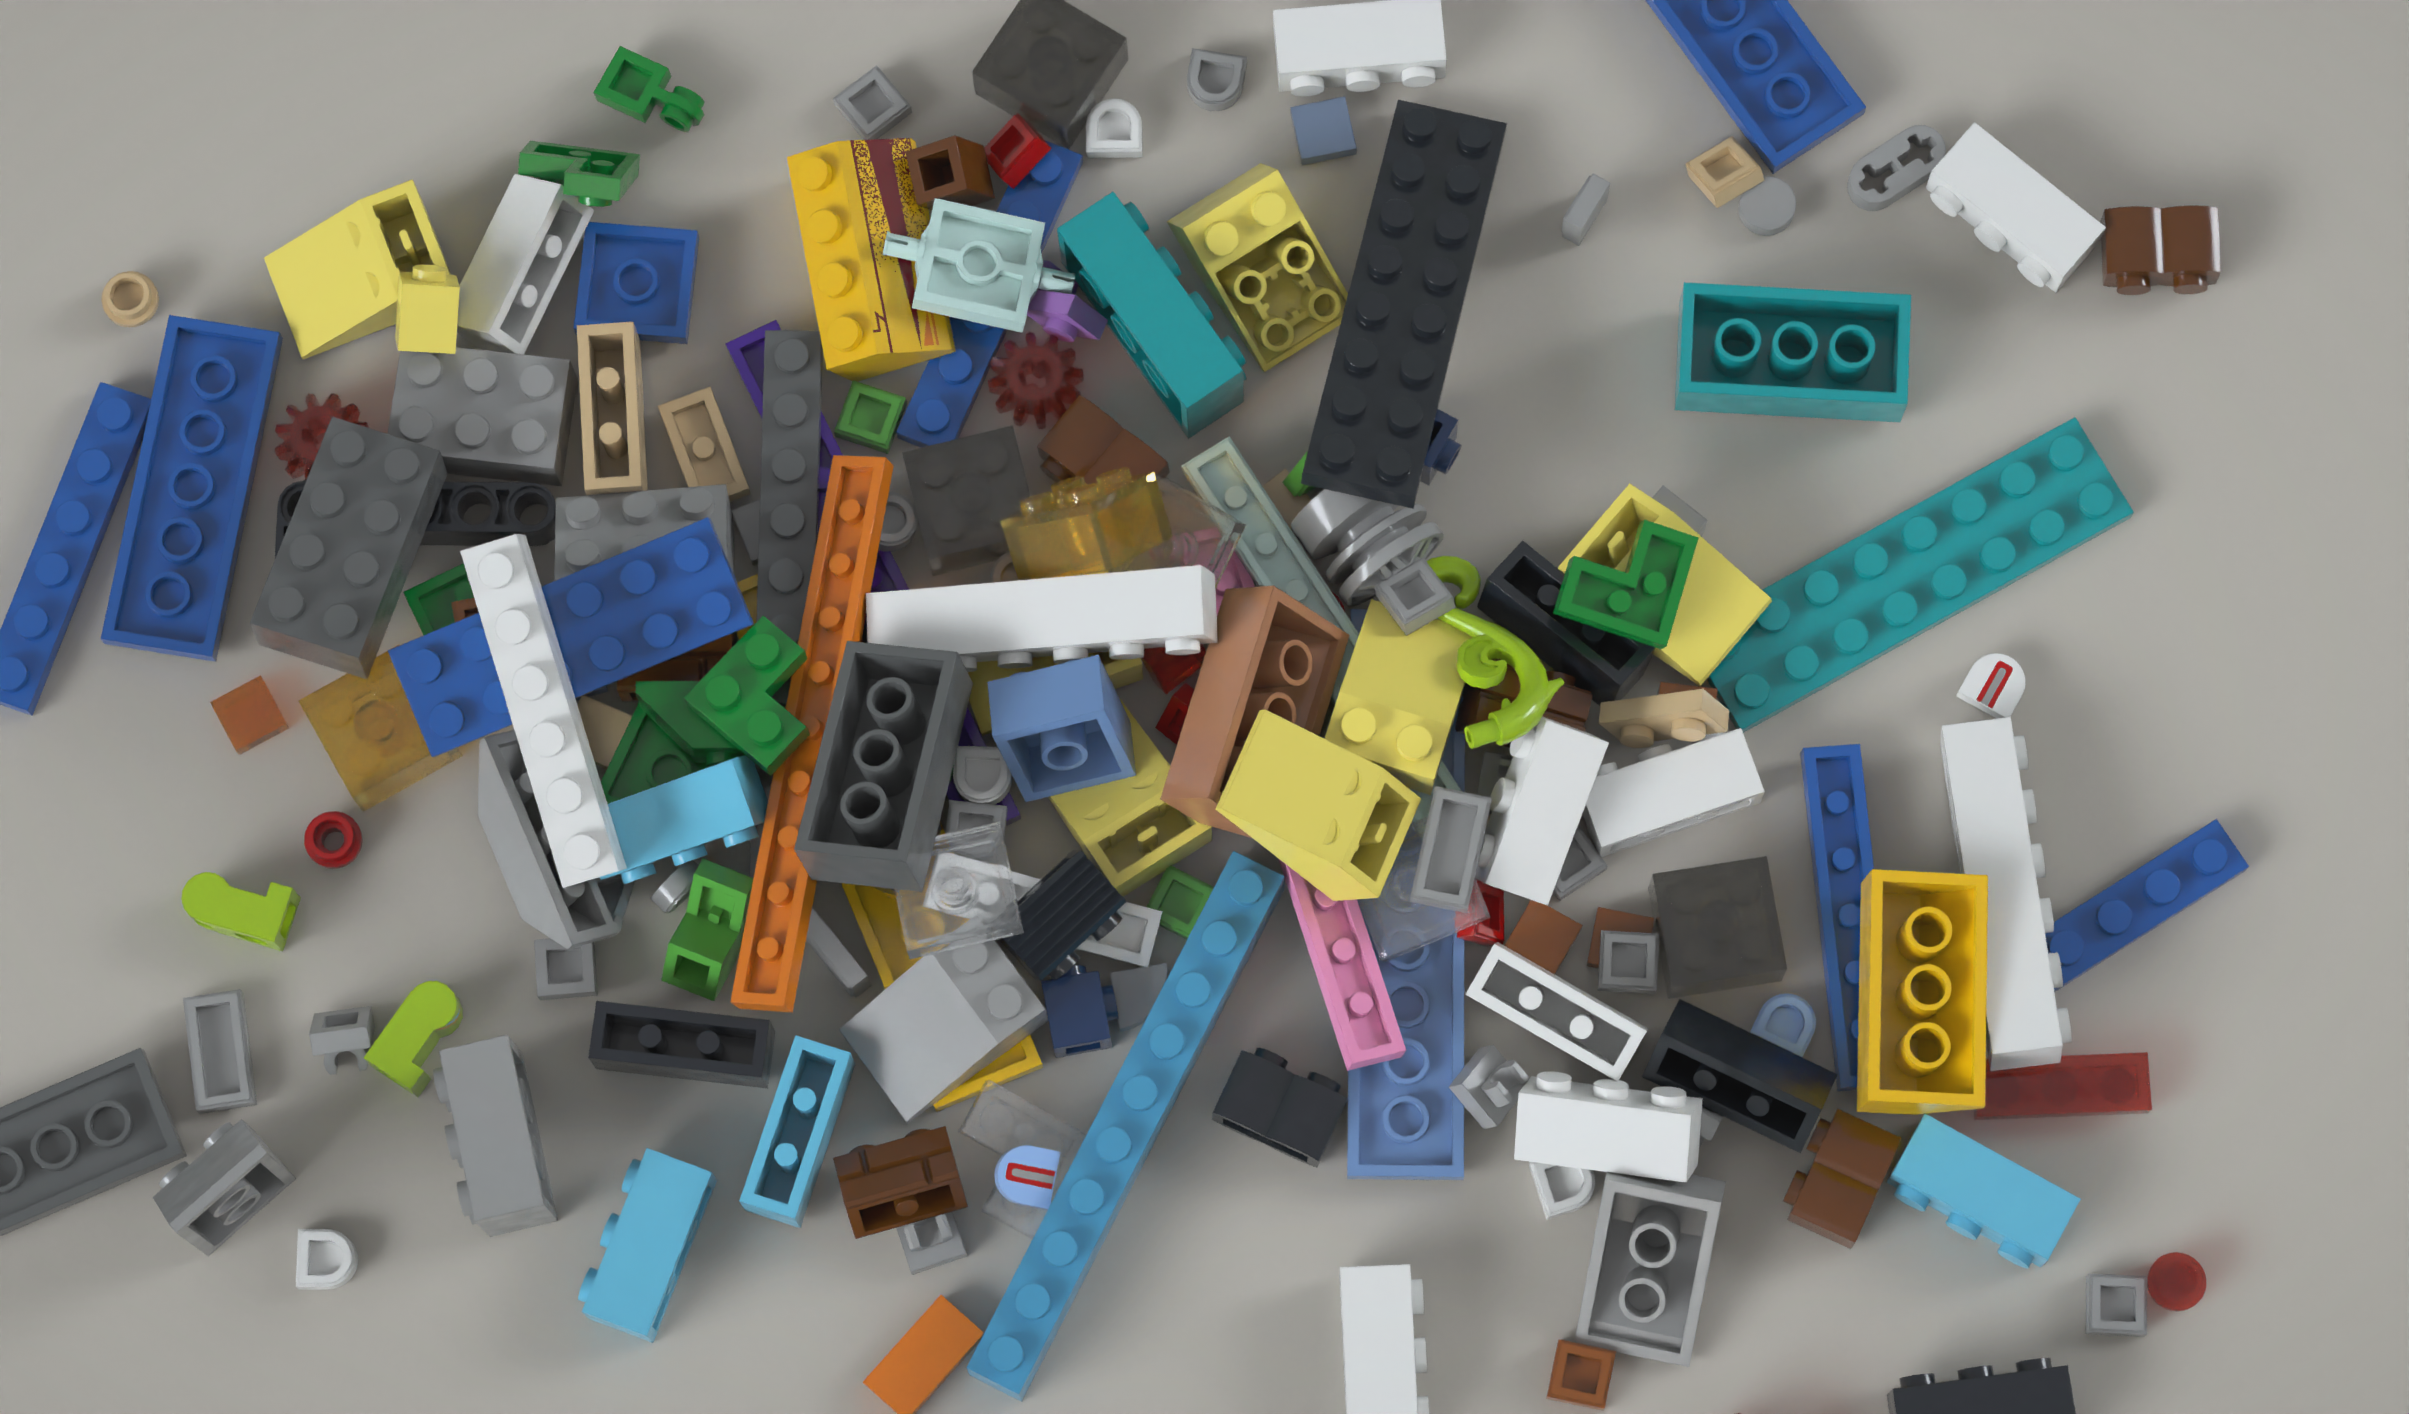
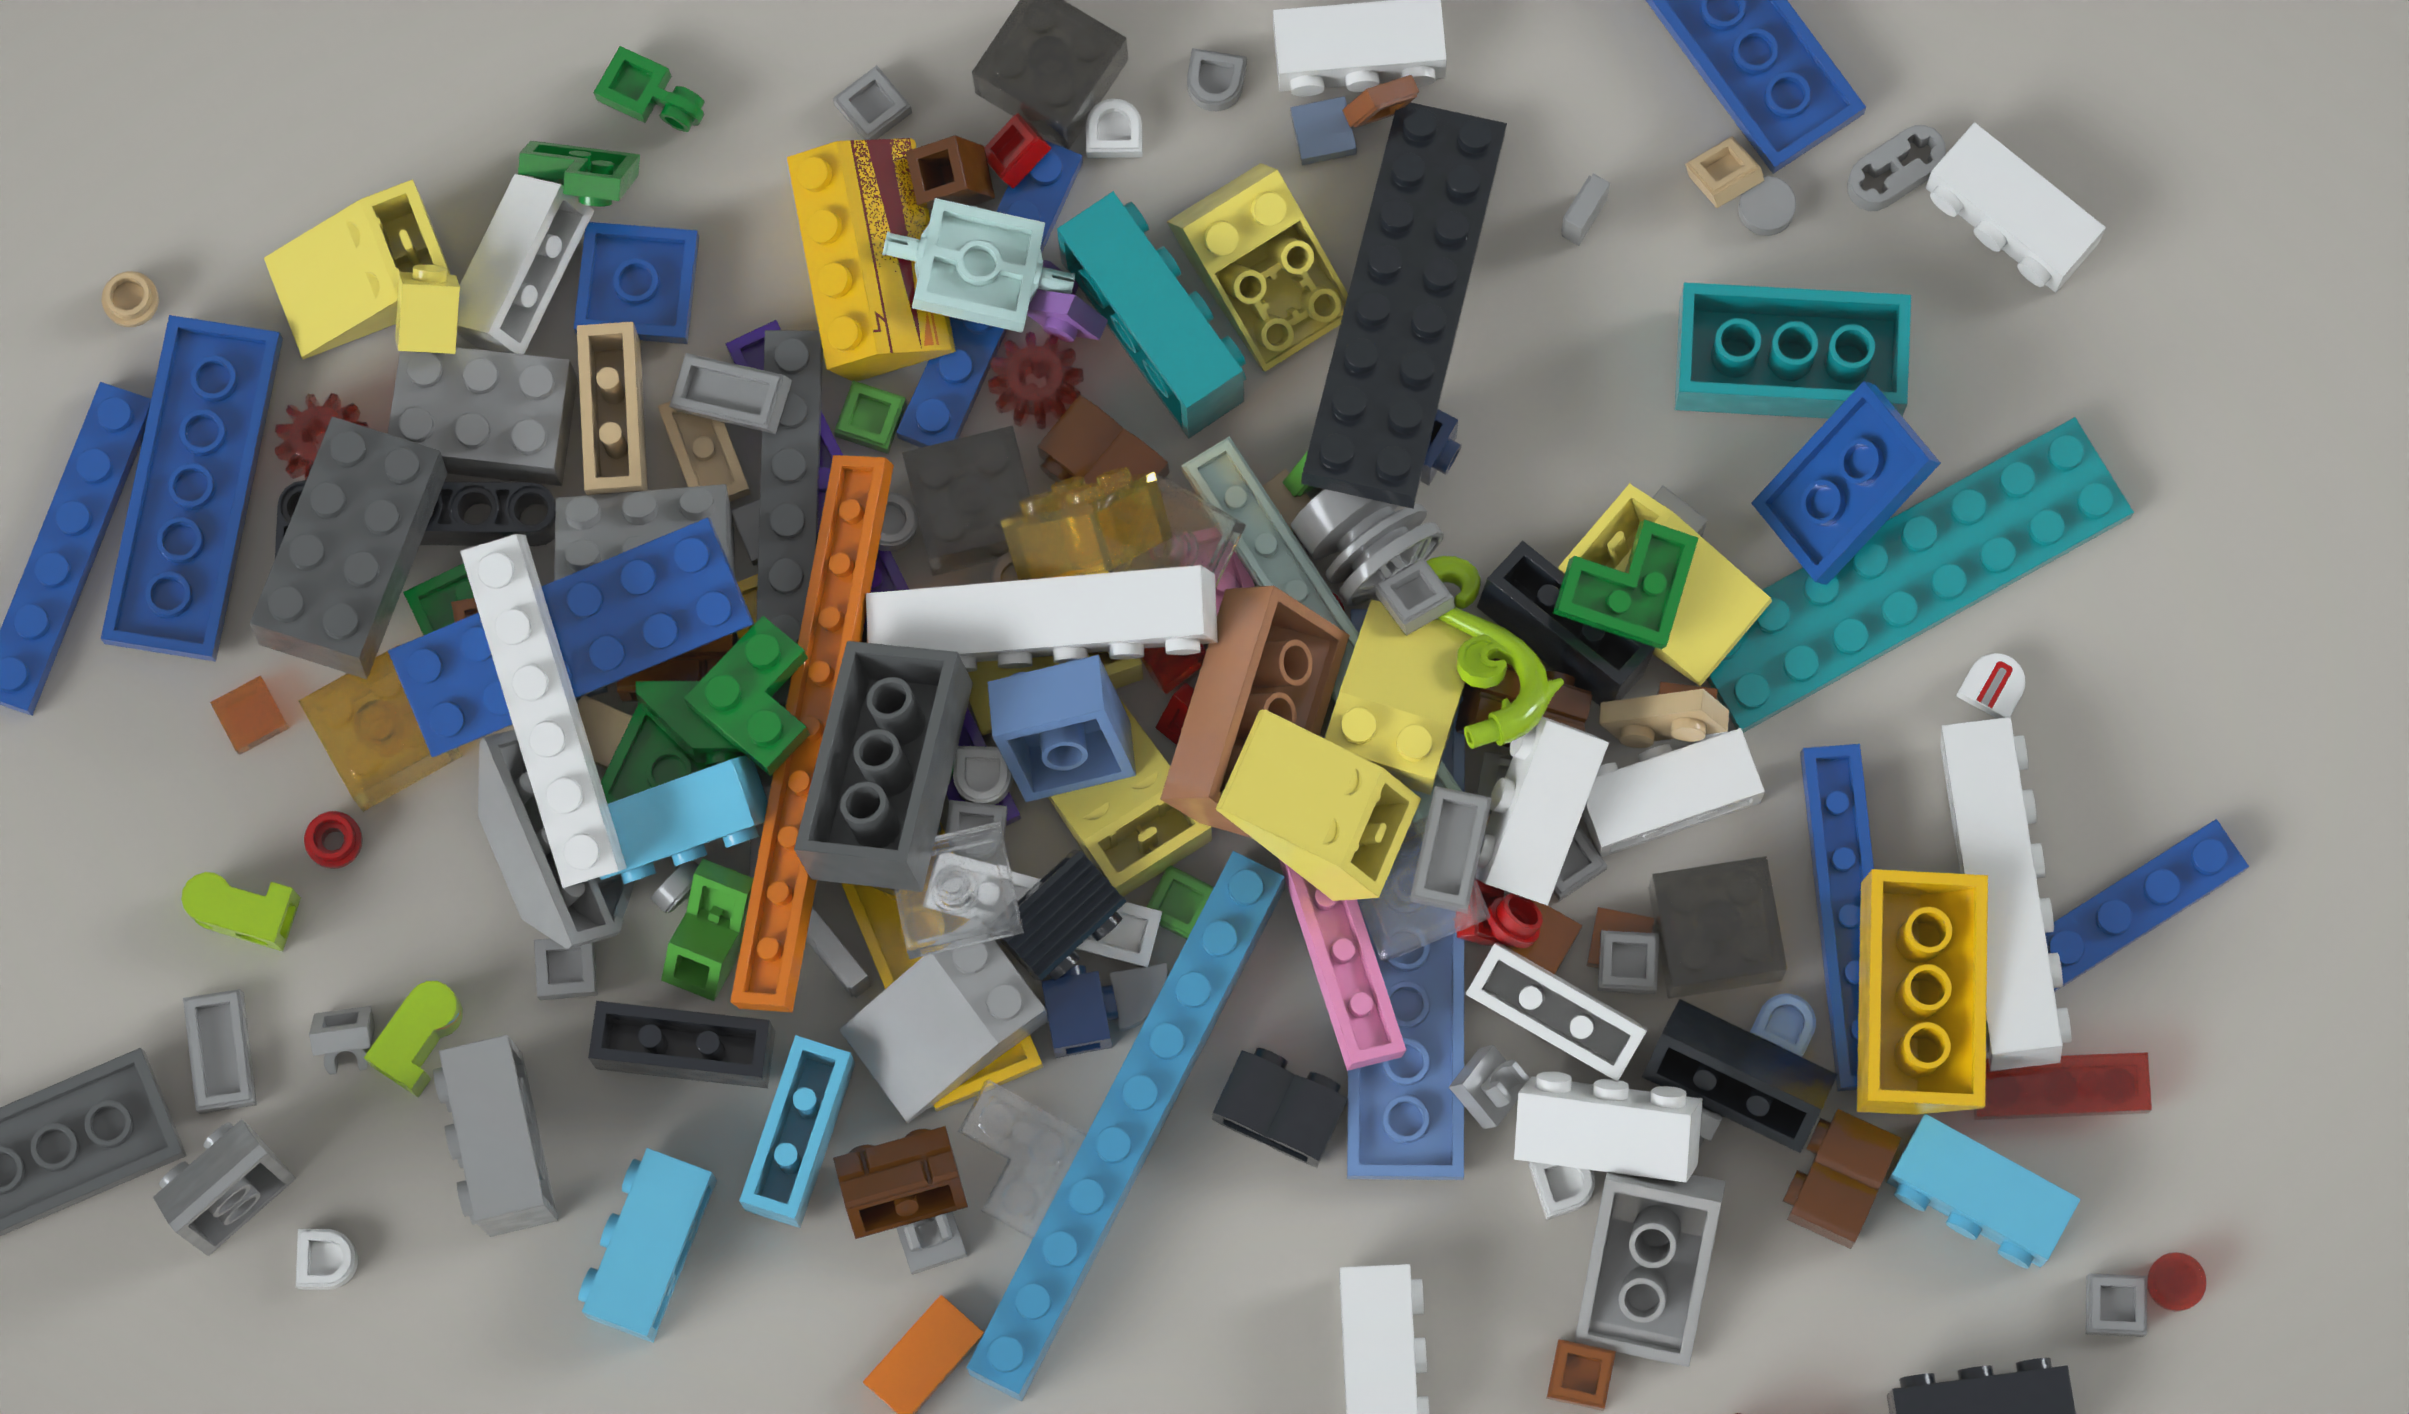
light blue tile [994,1145,1061,1210] -> none
reddish brown brick [2100,205,2221,295] -> none
none -> light grey tile [669,353,792,434]
none -> dark orange tile [1342,75,1419,128]
none -> red plate [1486,893,1543,948]
none -> blue plate [1751,381,1941,585]

